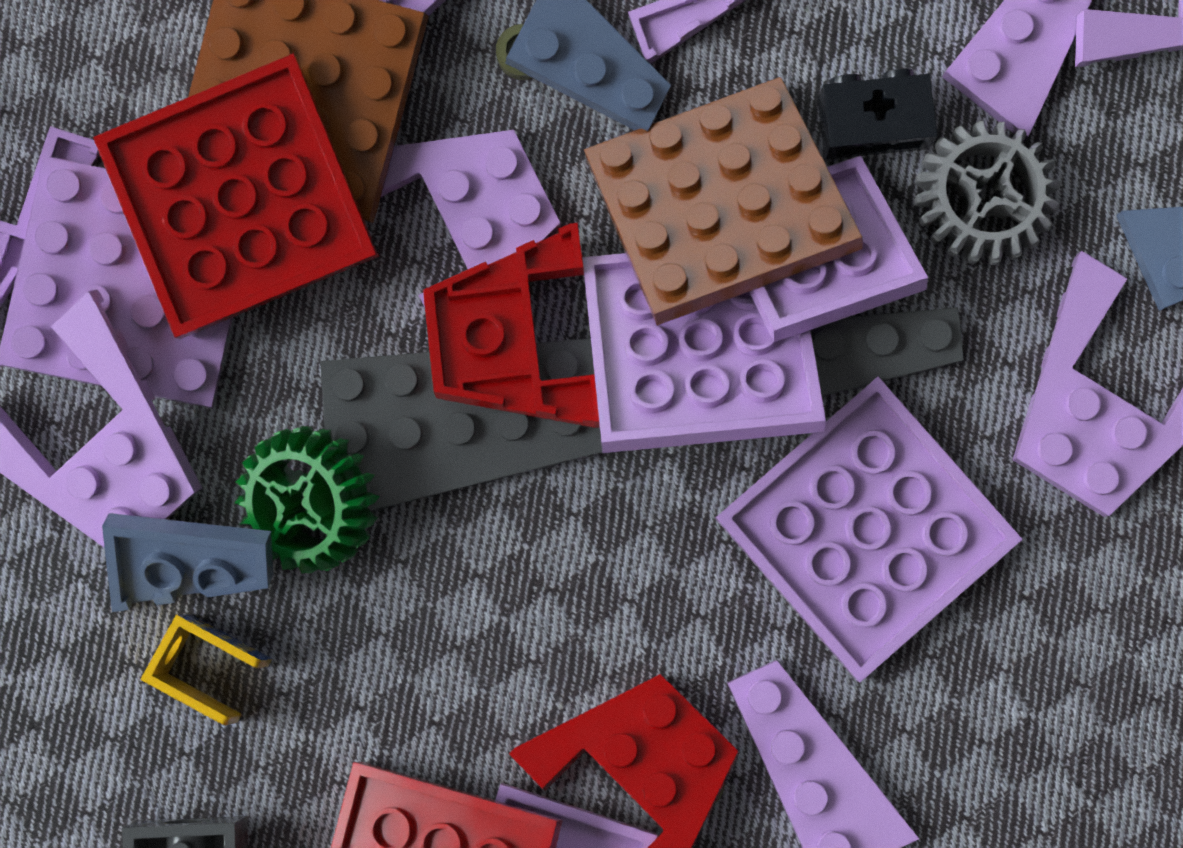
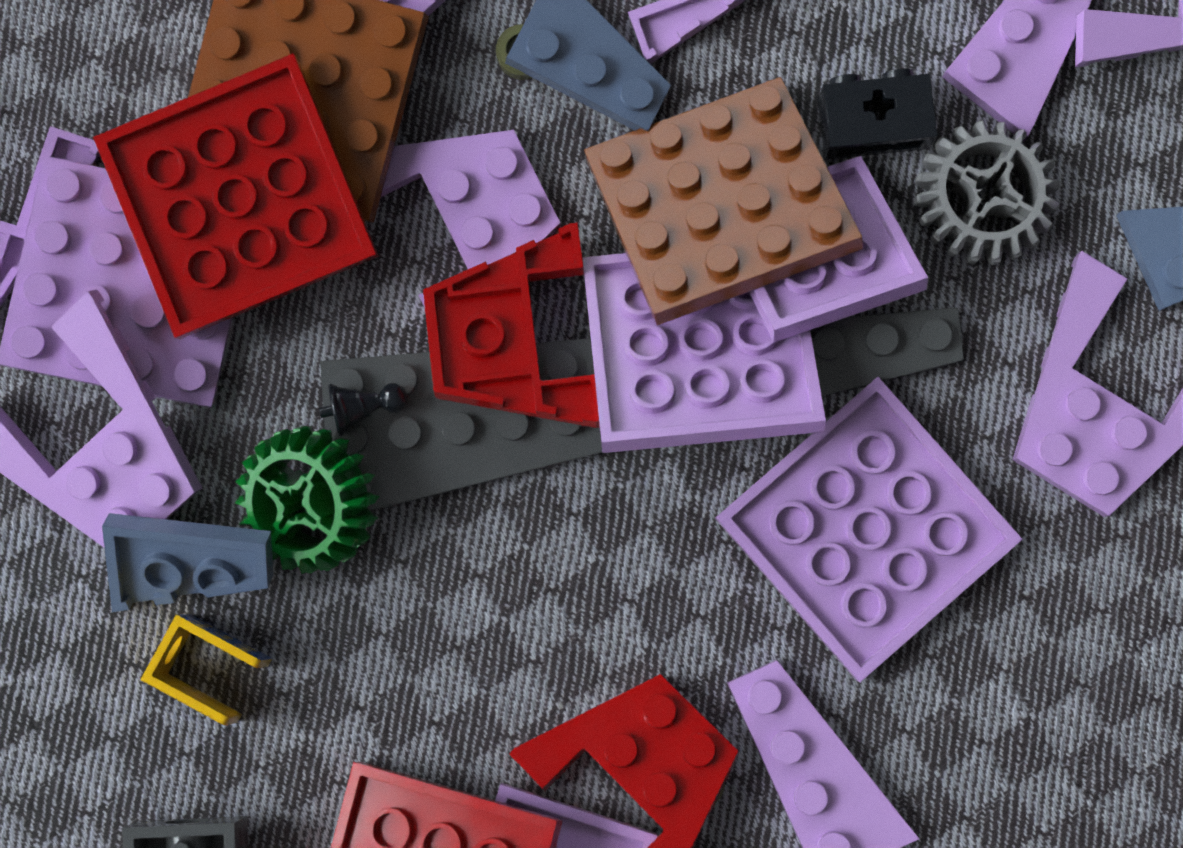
none -> black piece [319,383,407,436]

